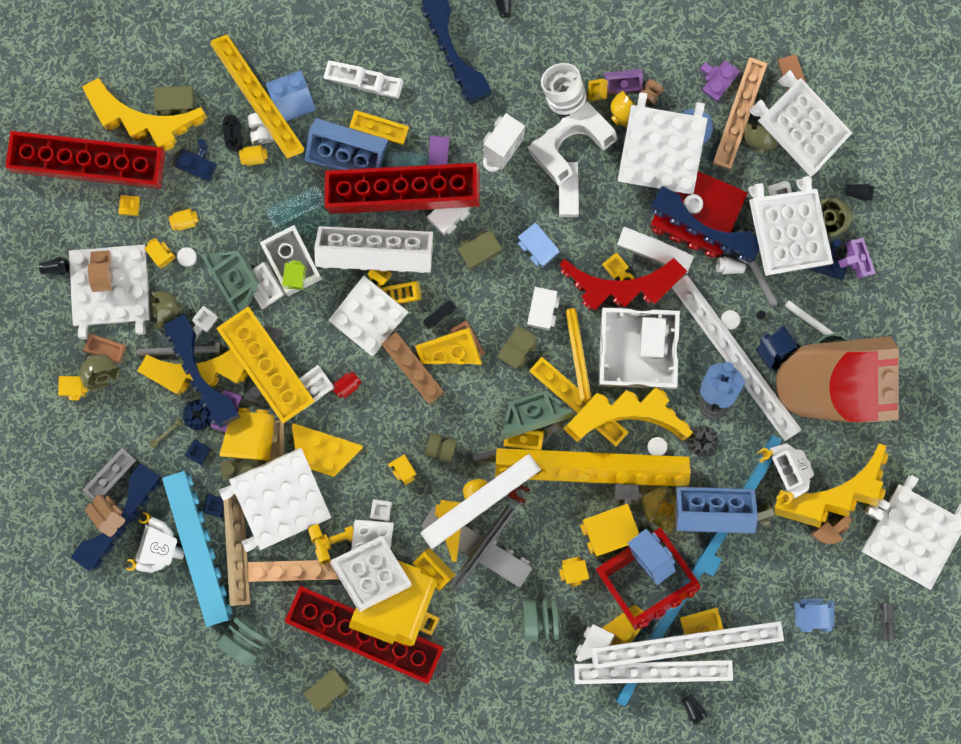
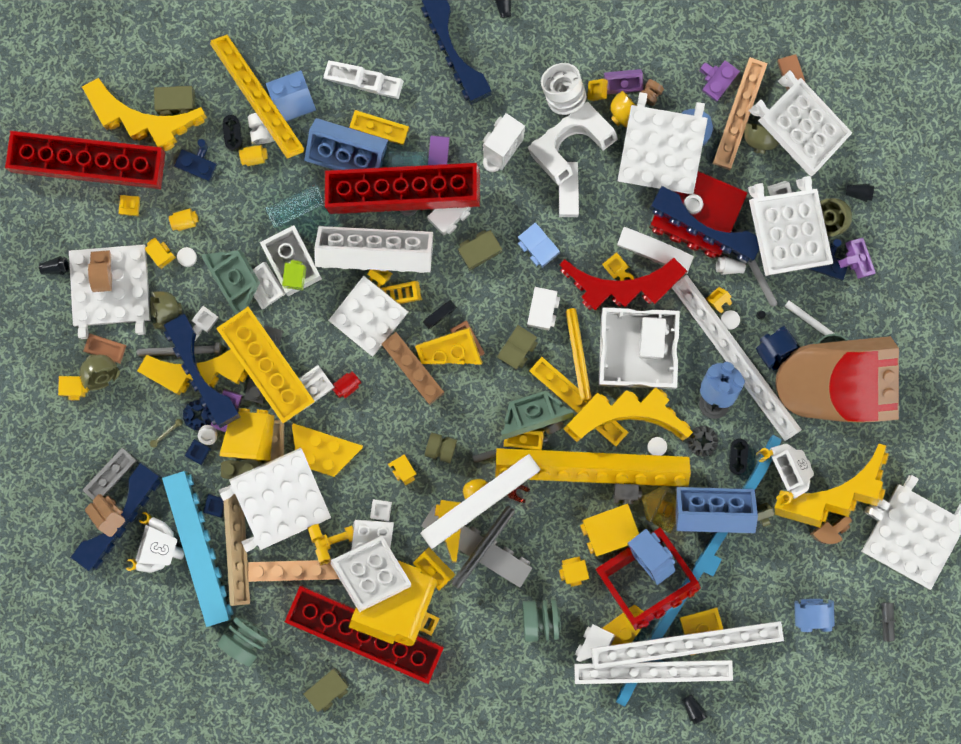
none -> white tile [198,425,218,445]
none -> yellow tile [705,287,732,313]
none -> black beam [729,438,748,475]

